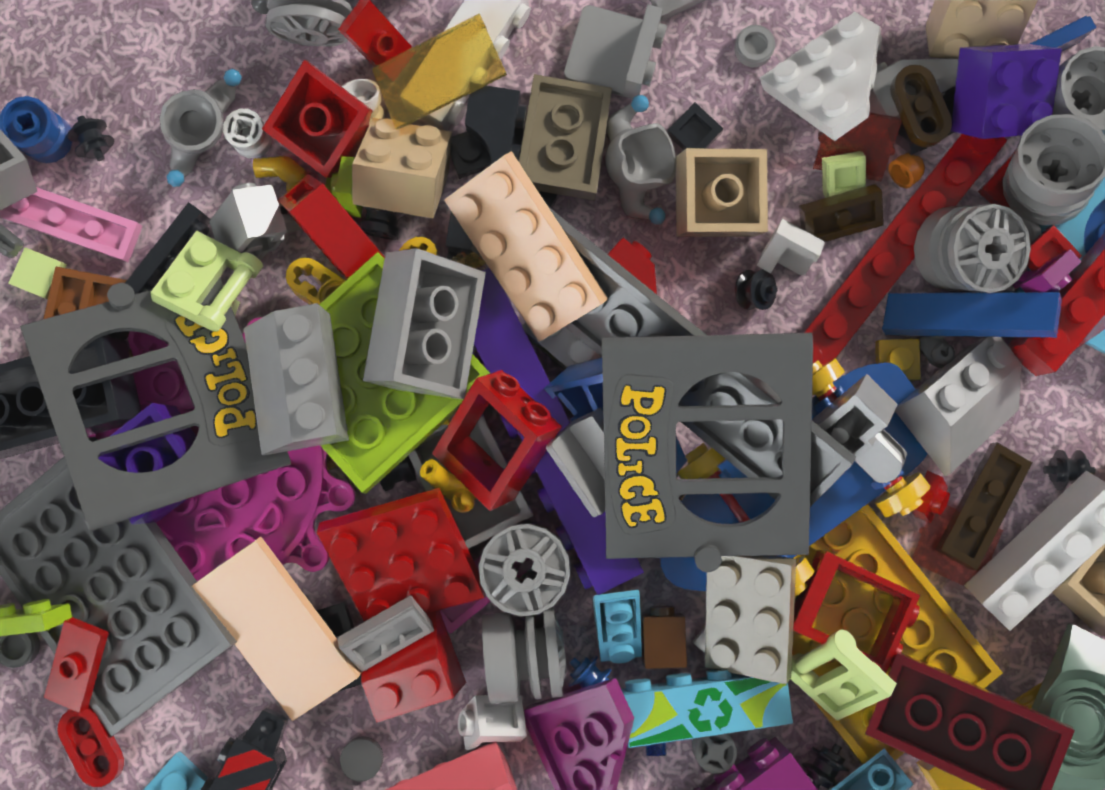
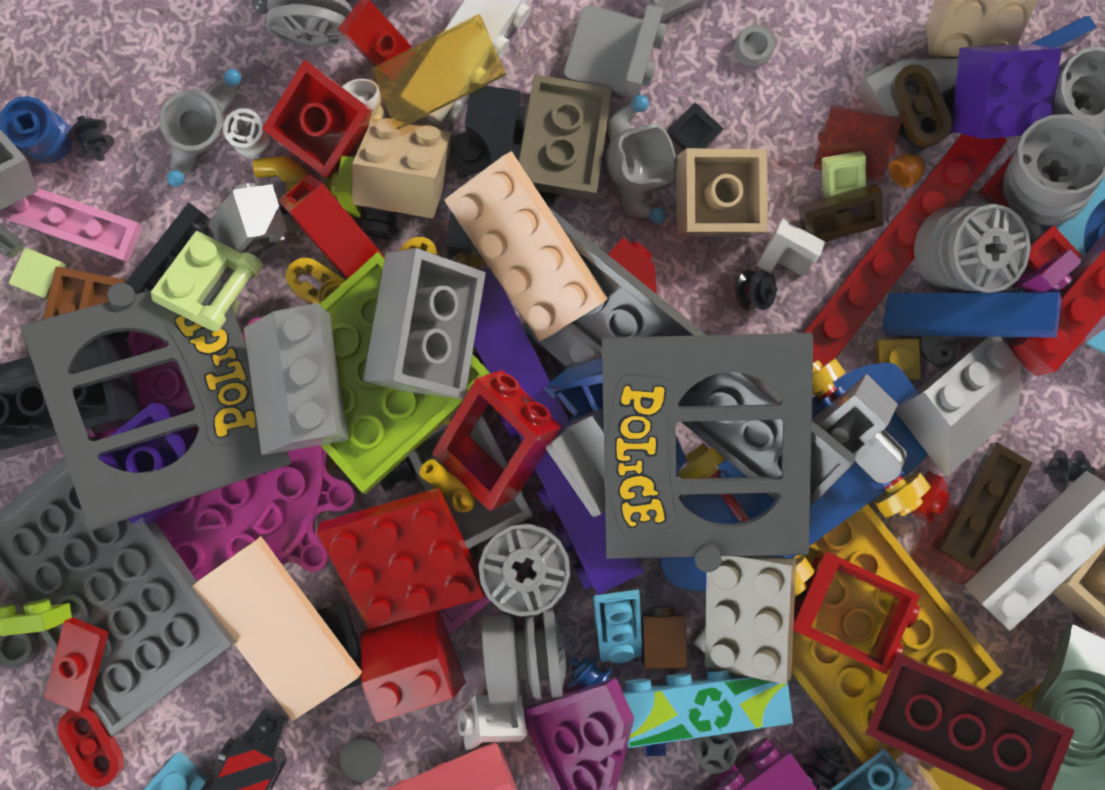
light grey plate [337,596,434,672] -> none
white plate [760,12,882,141] -> none
yellowish green plate [790,630,897,721] -> none

